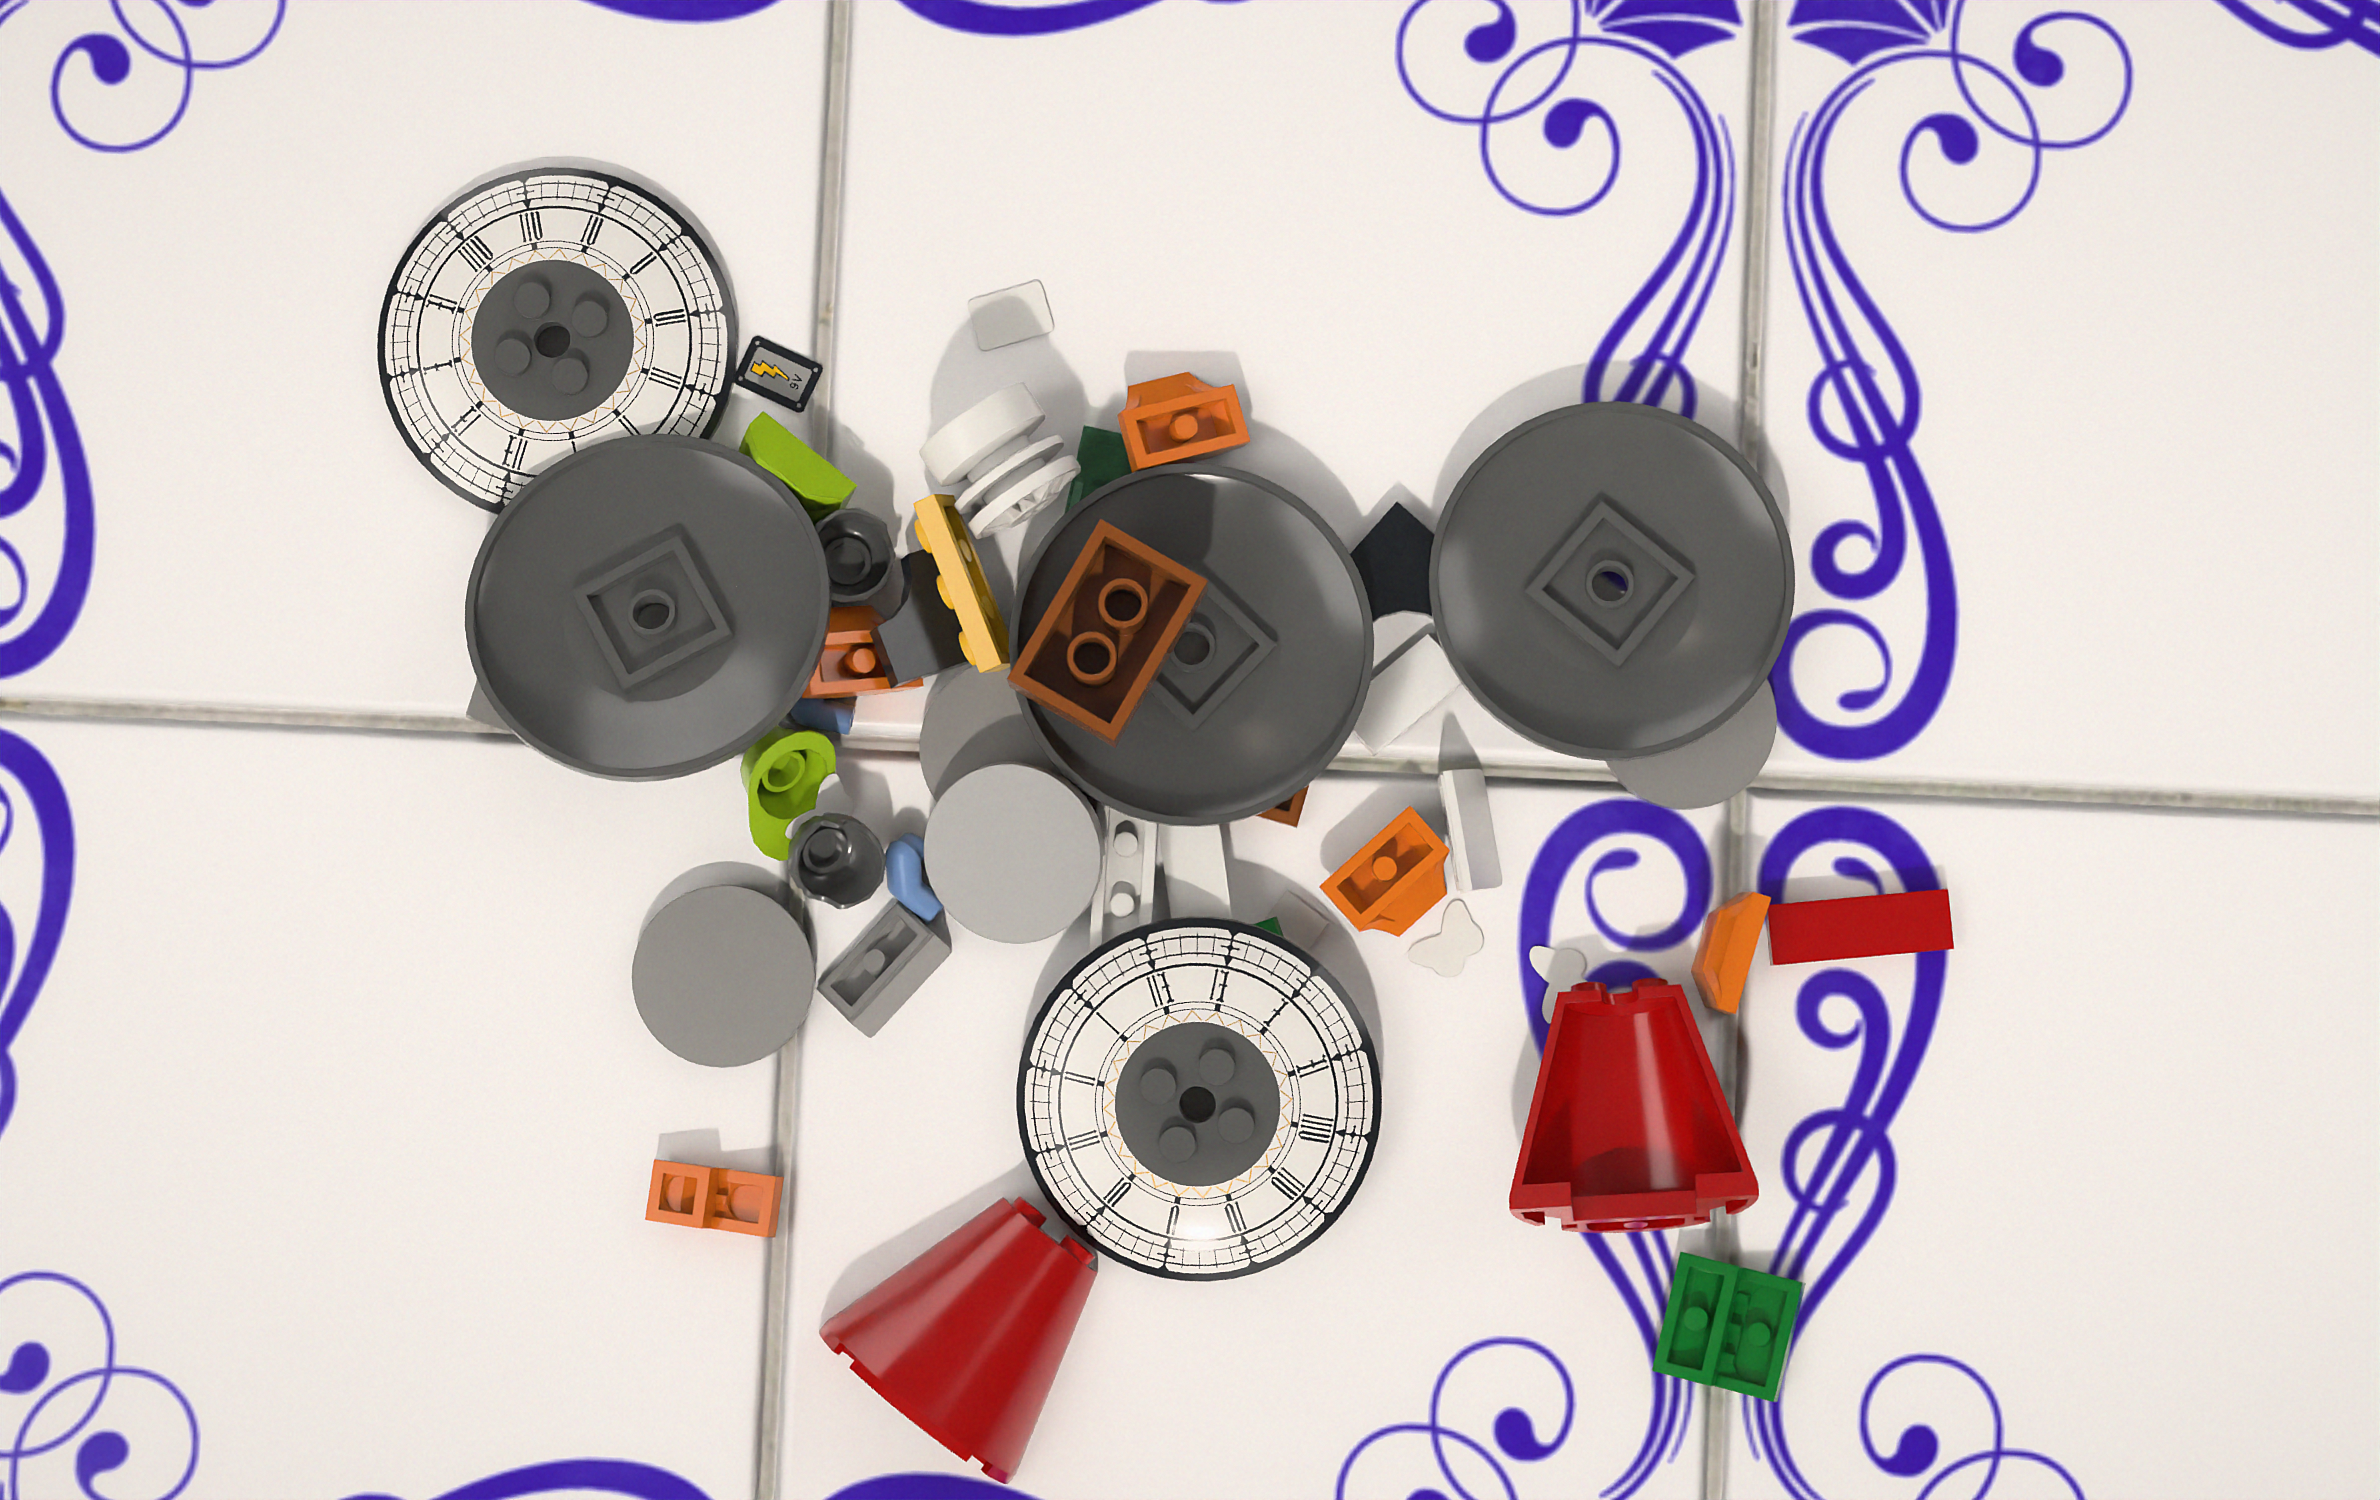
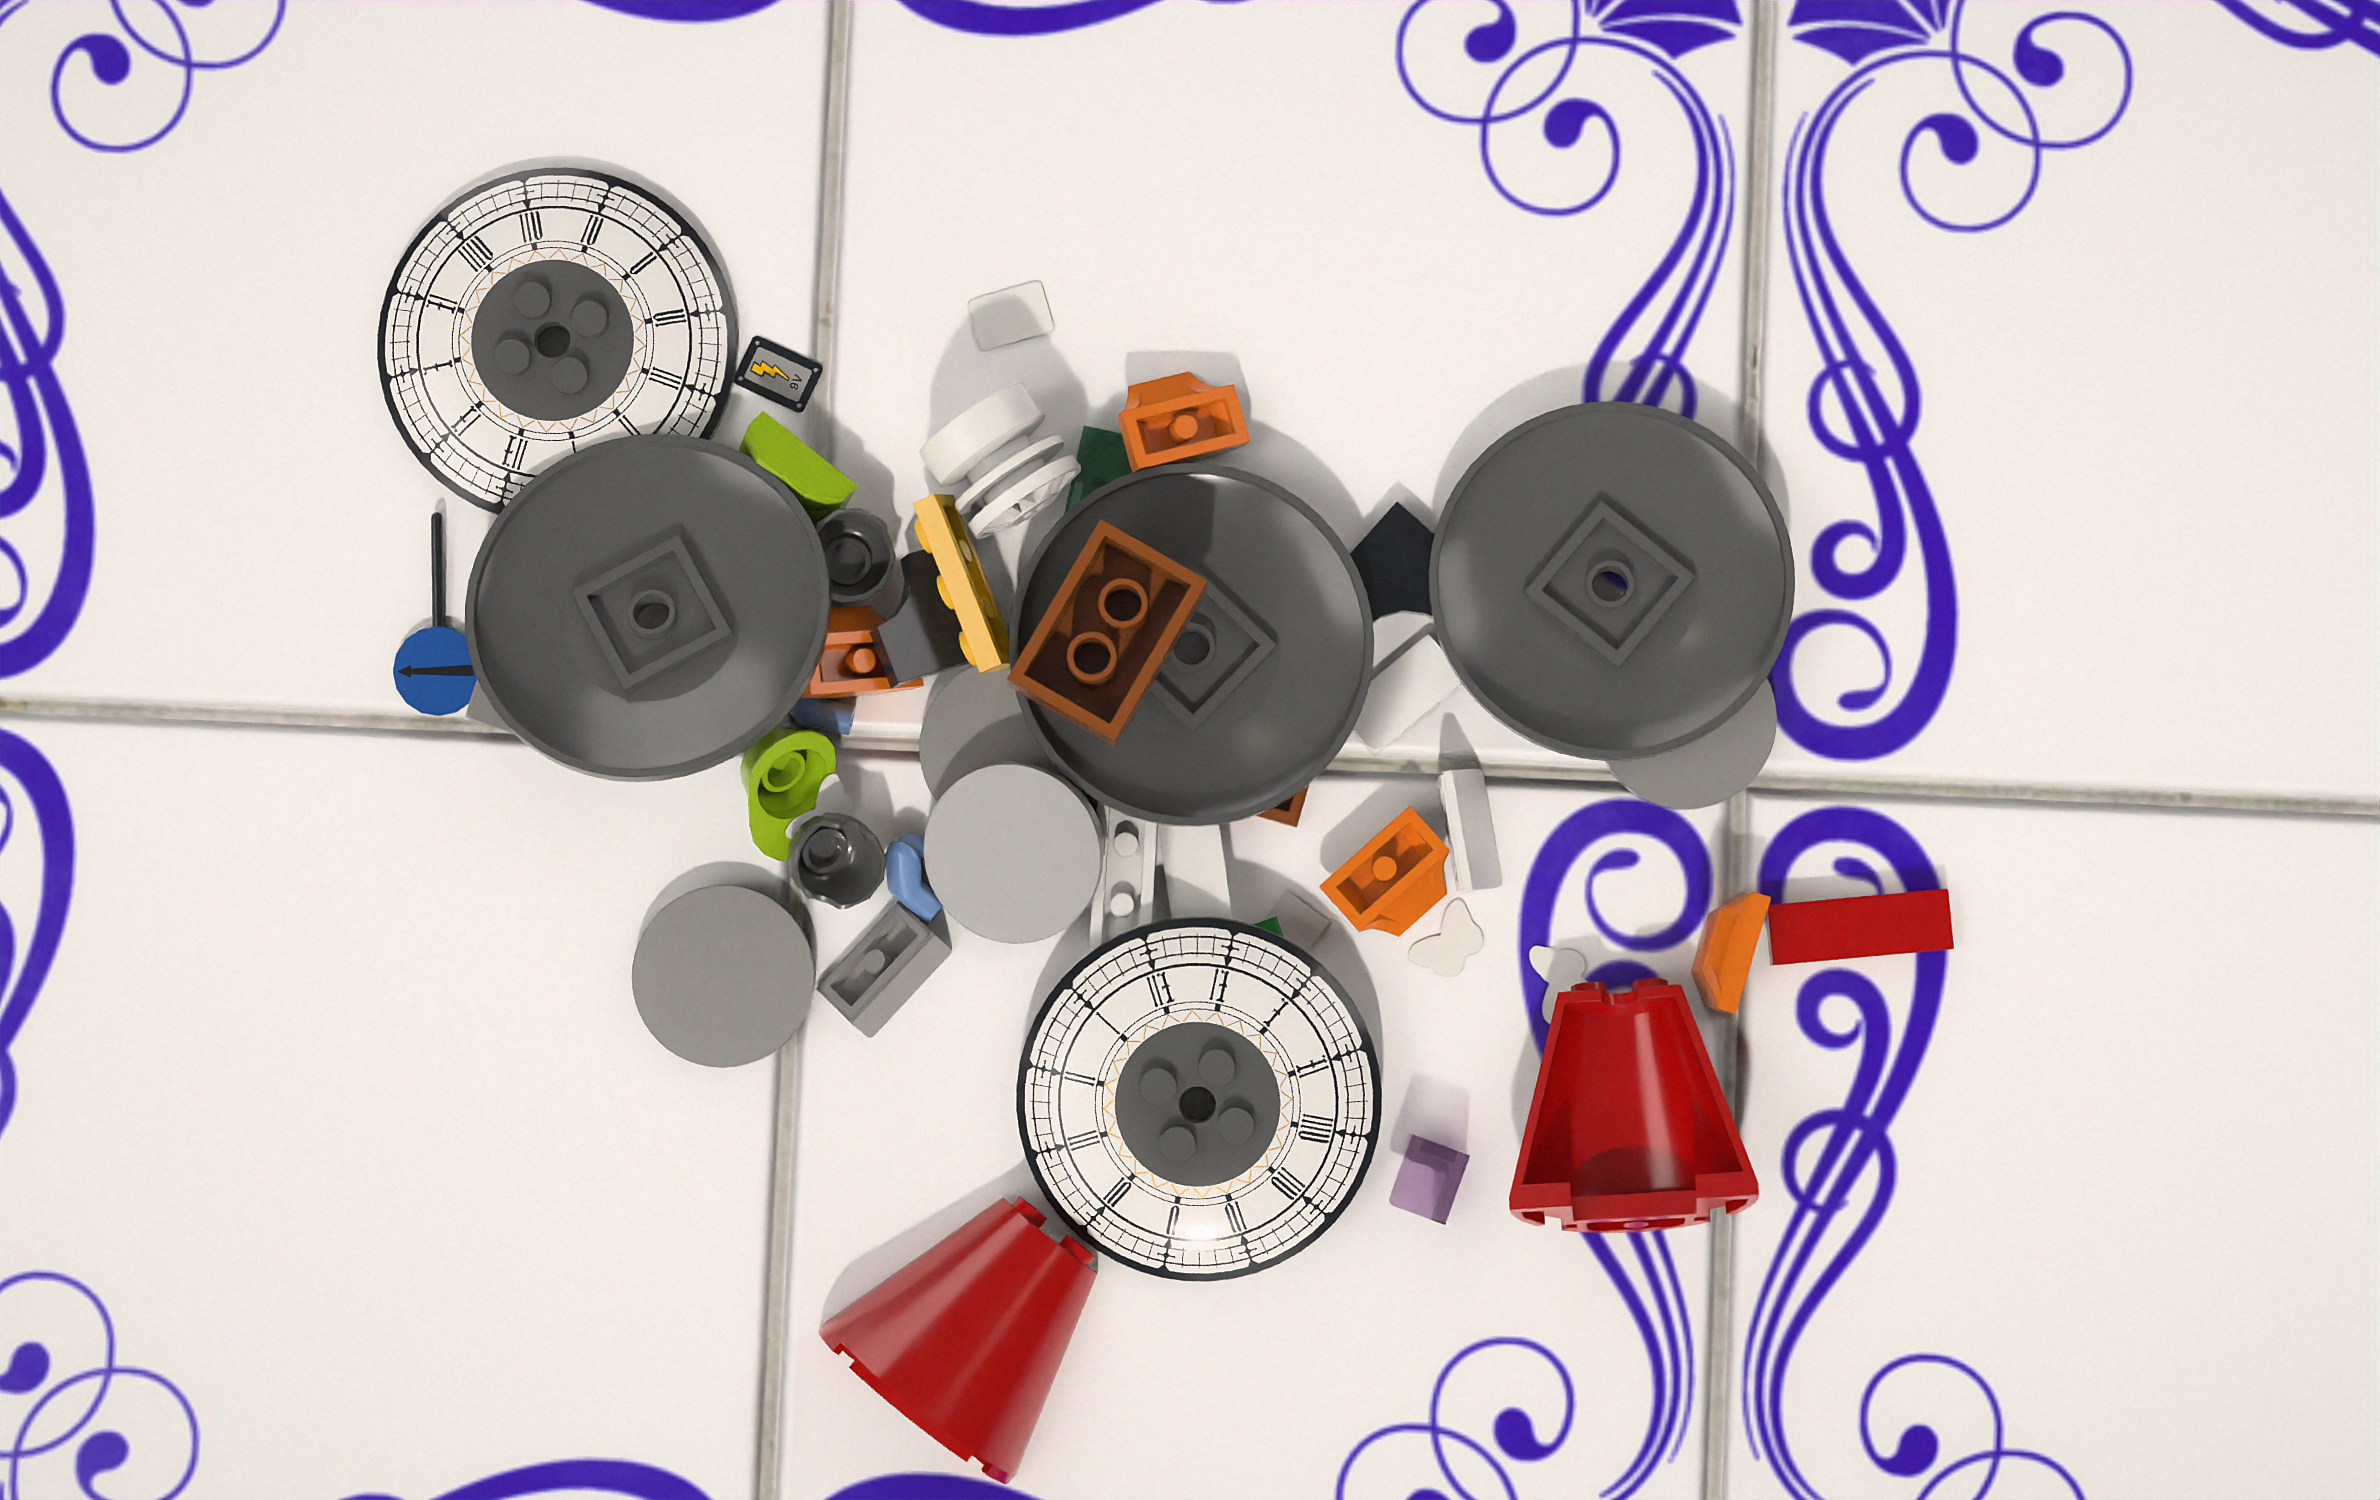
orange slope [645,1159,784,1237] -> none
green slope [1652,1252,1806,1402] -> none
none -> blue piece [393,512,477,716]
none -> clear purple panel [1389,1133,1470,1225]

